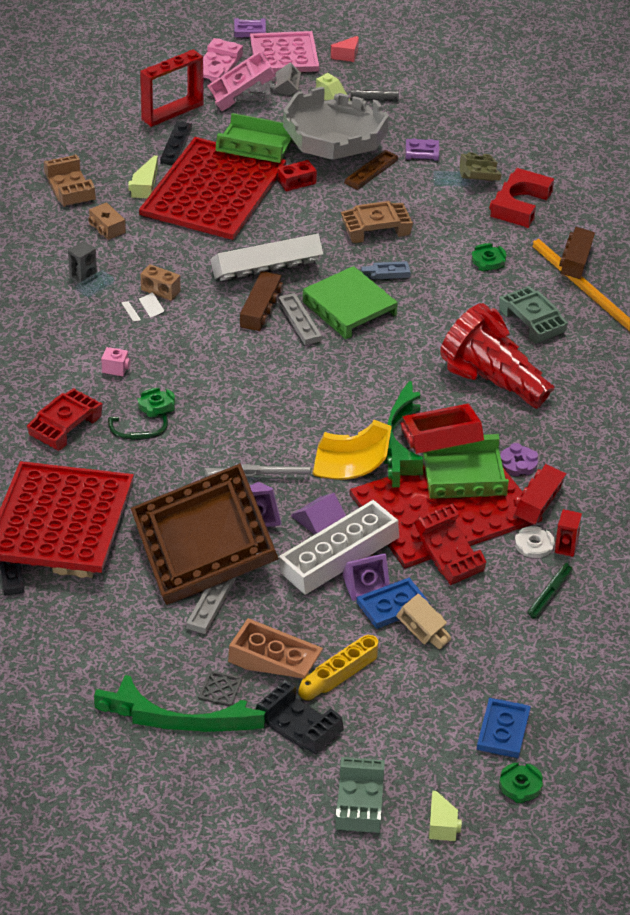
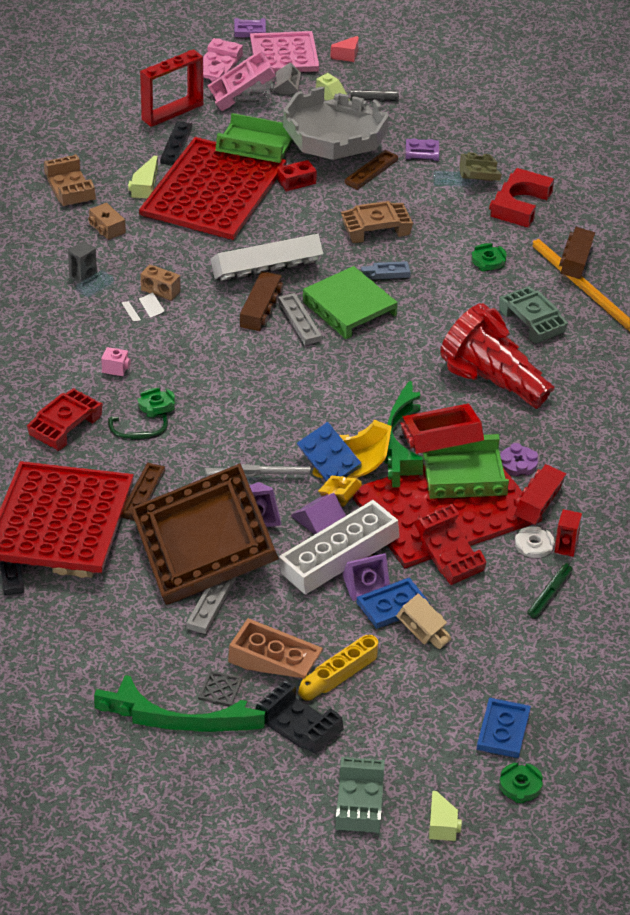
none -> reddish brown tile [121,462,165,520]
none -> blue plate [297,422,362,481]
none -> yellow cylinder [318,475,362,507]

